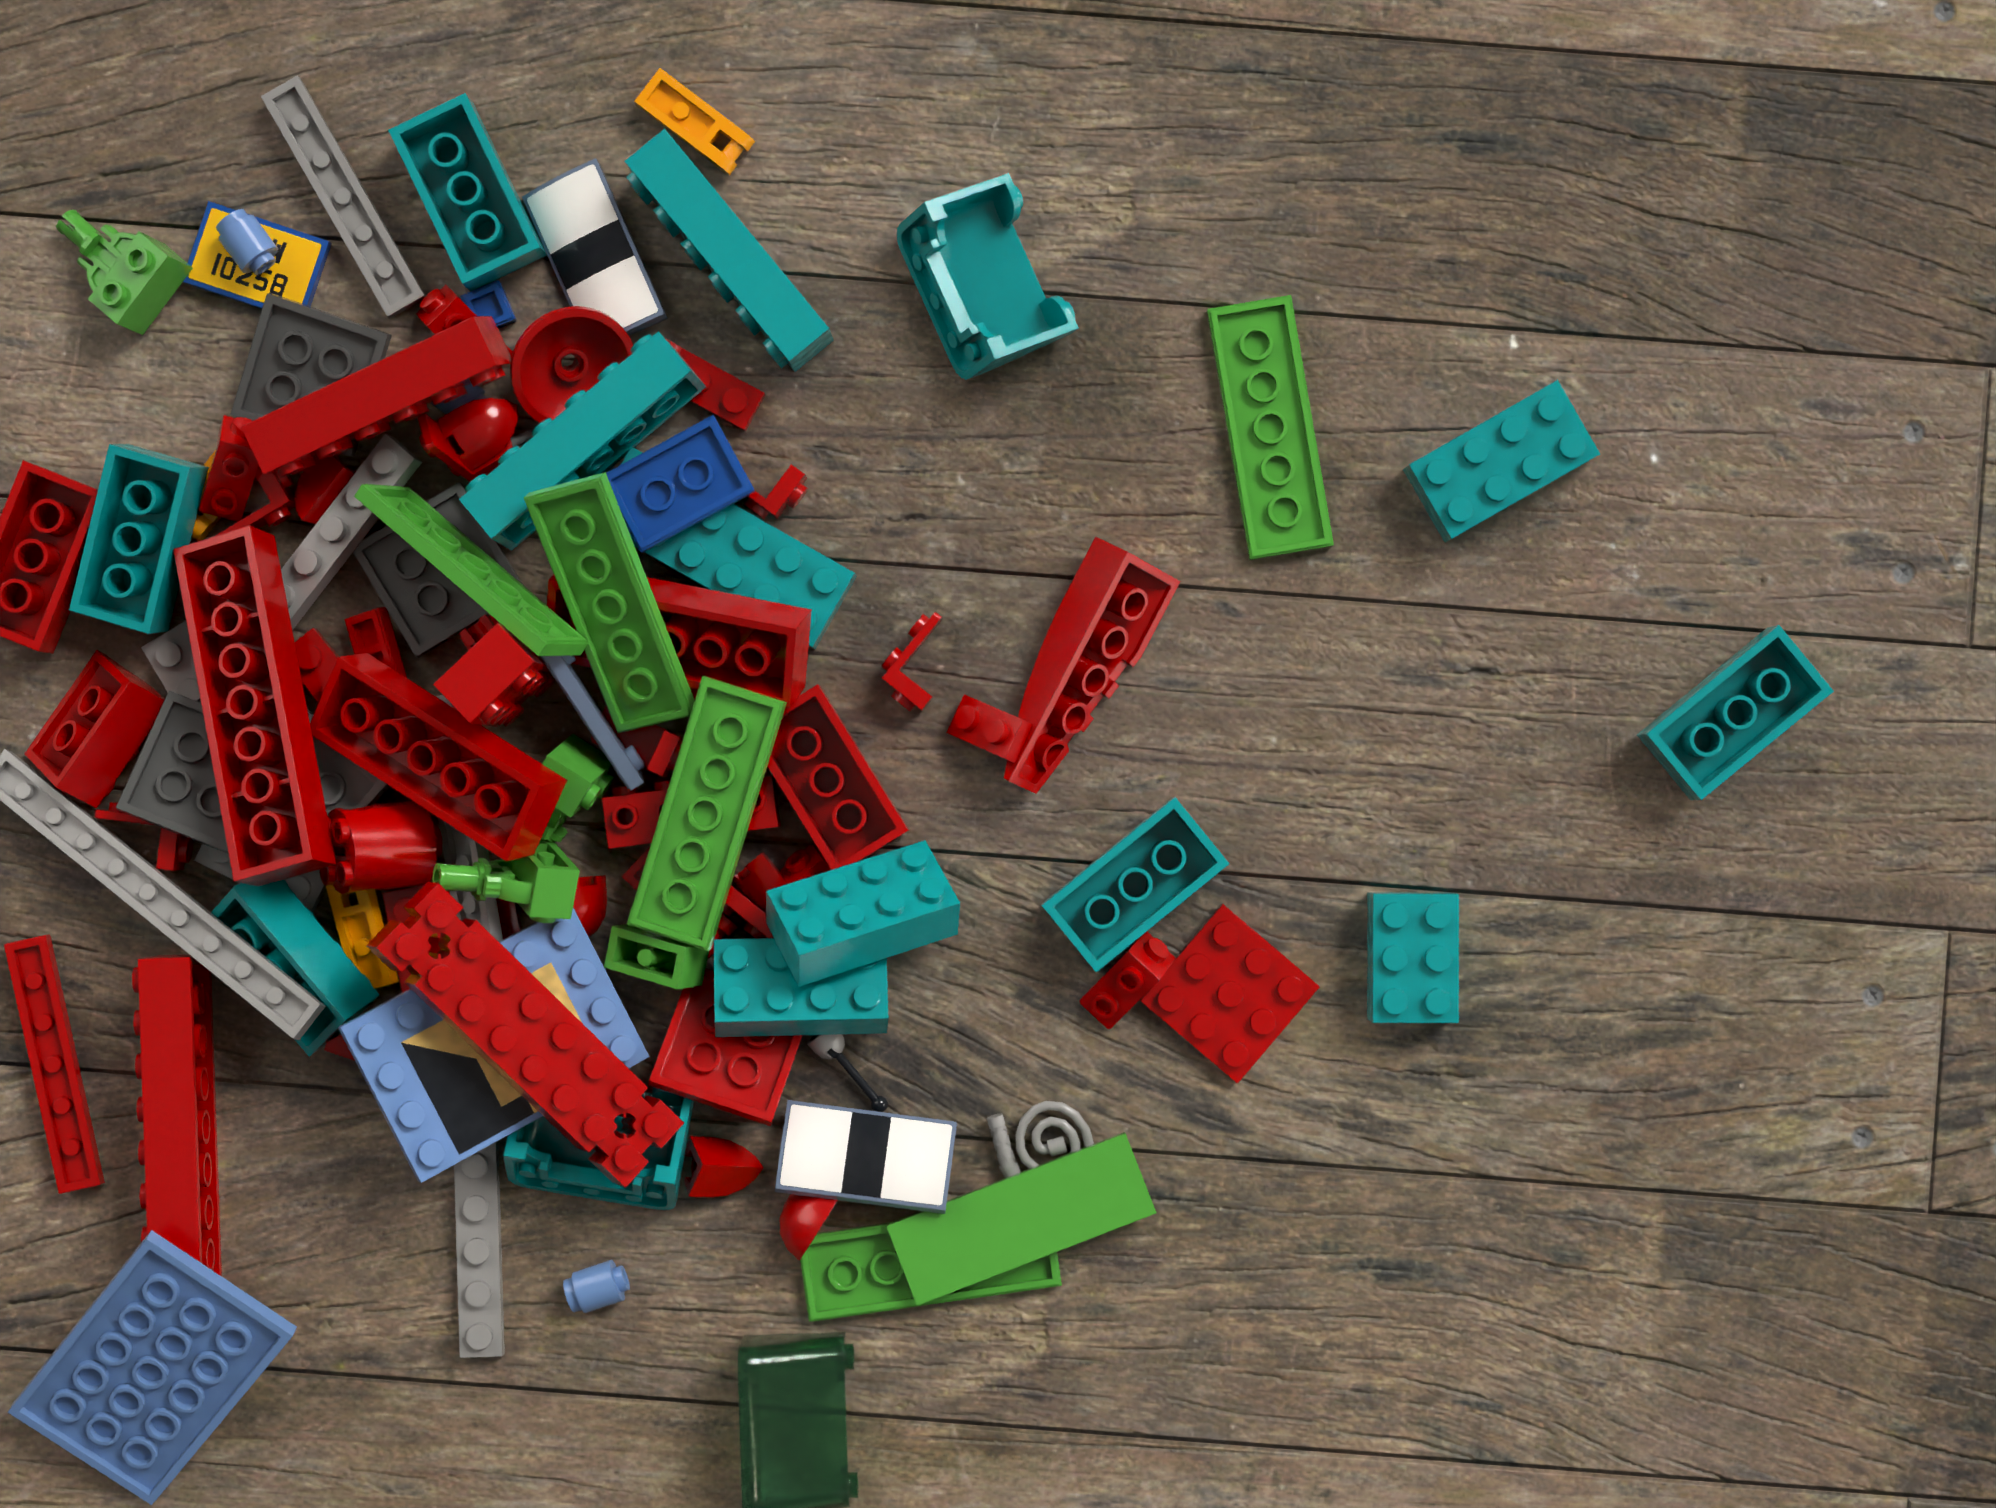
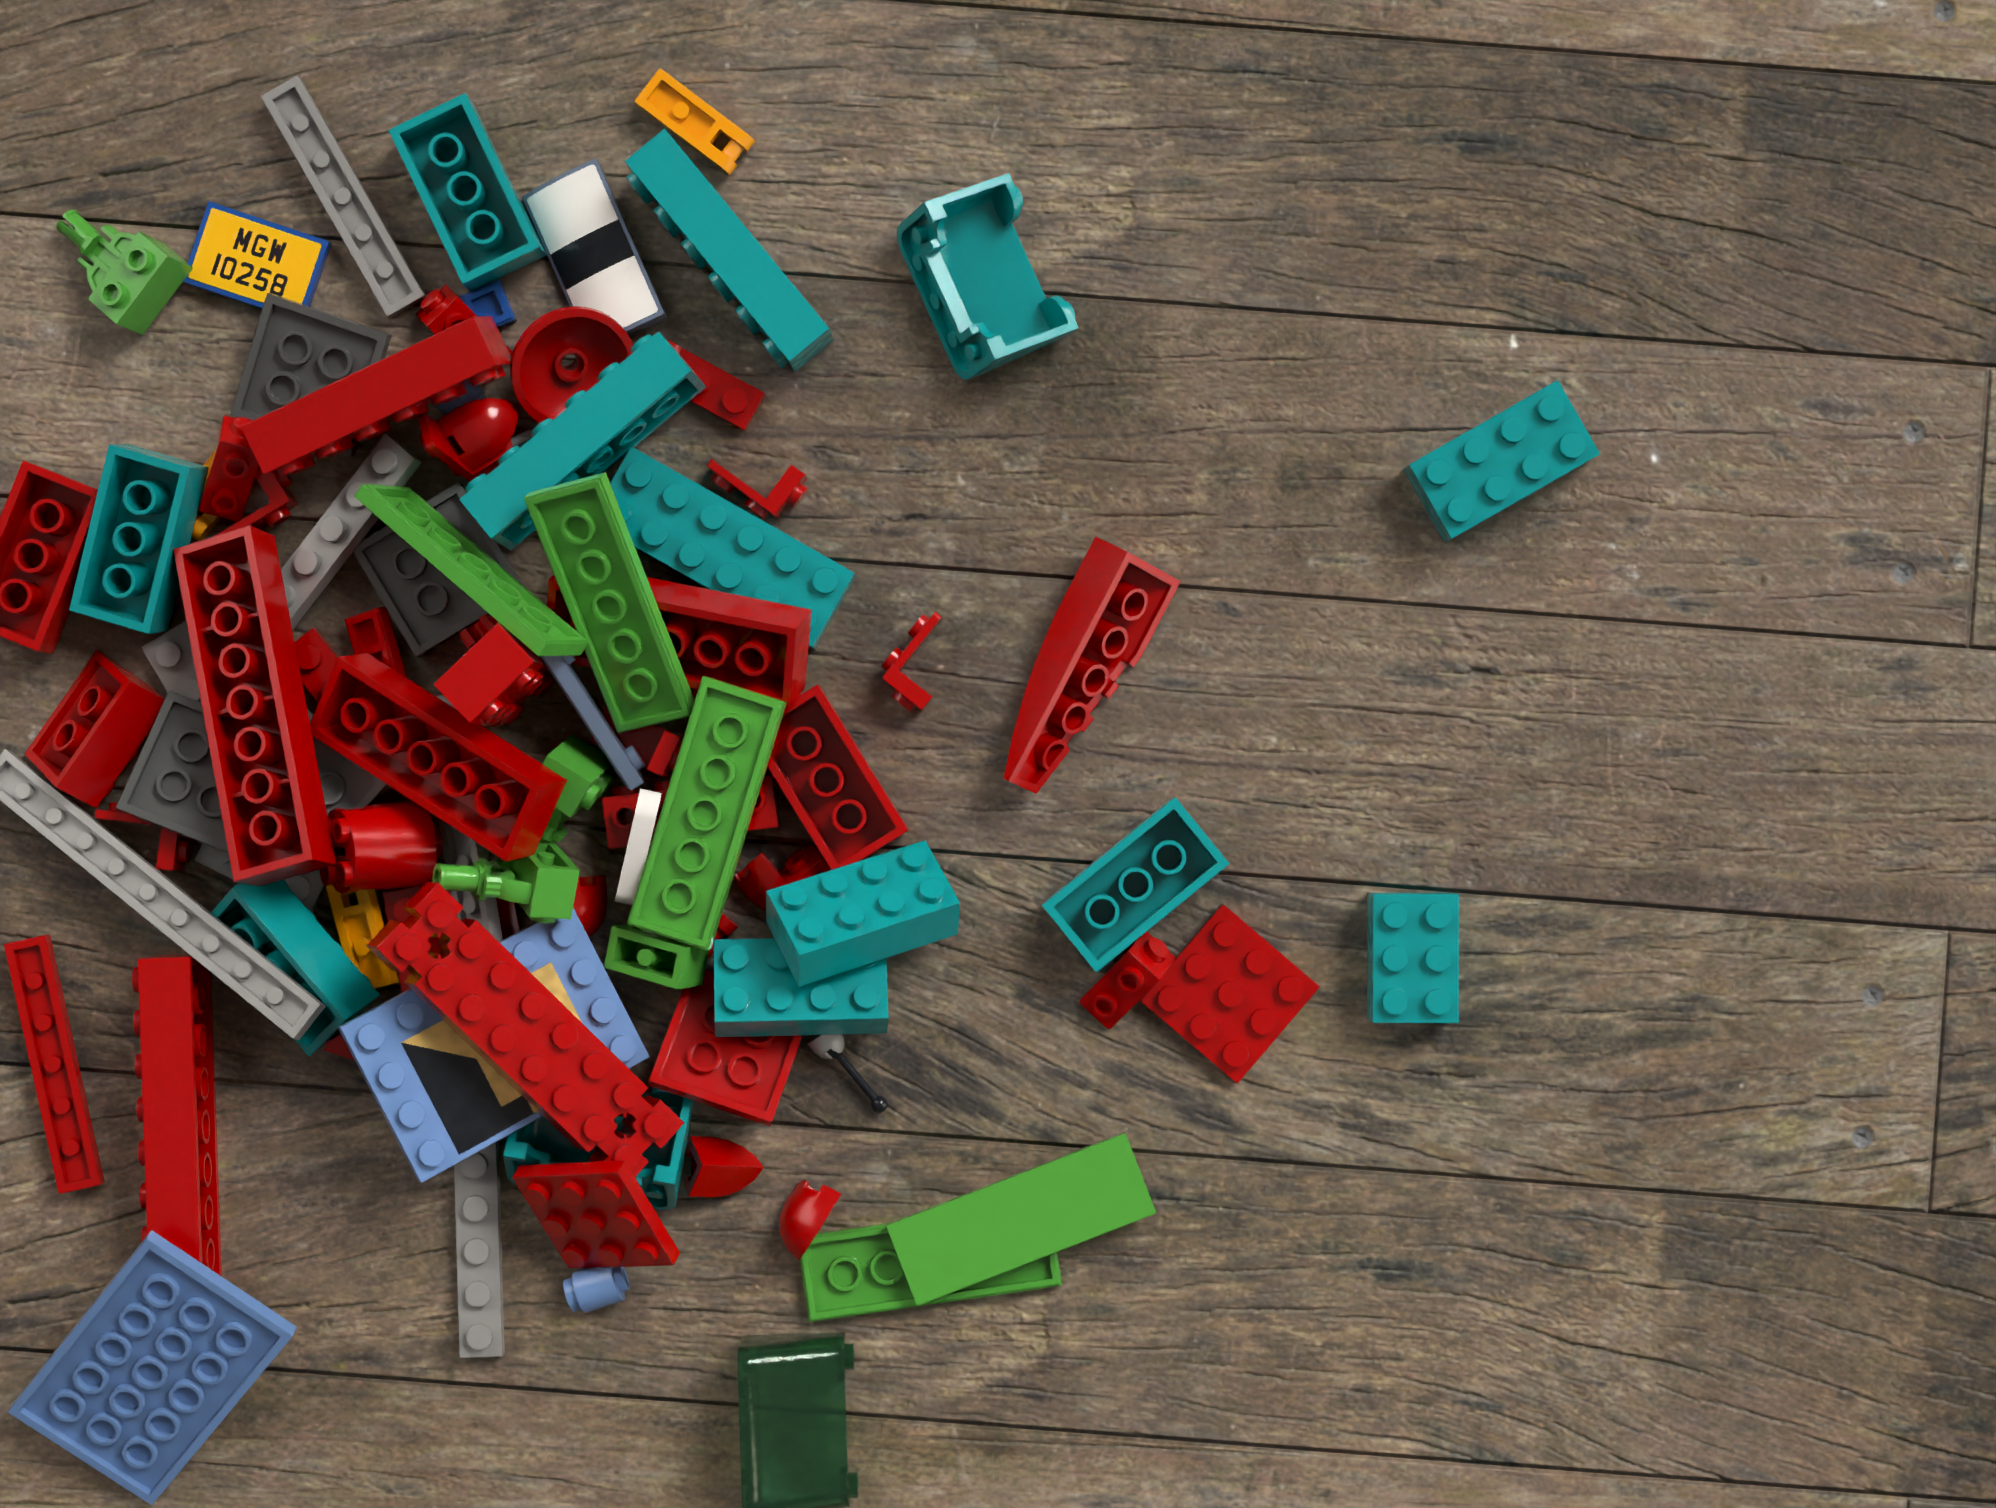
medium blue brick [216,209,278,275] -> none
red brick [295,455,357,524] -> none
blue tile [606,415,756,553] -> none
red plate [723,885,774,939] -> none
white slope [775,1100,957,1214] -> none
red plate [946,694,1033,763] -> none
light grey piece [986,1101,1094,1178] -> none
bright green tile [1207,295,1334,560] -> none
teal brick [1637,625,1834,800] -> none
none -> red plate [512,1160,680,1269]
none -> white beam [615,788,662,905]

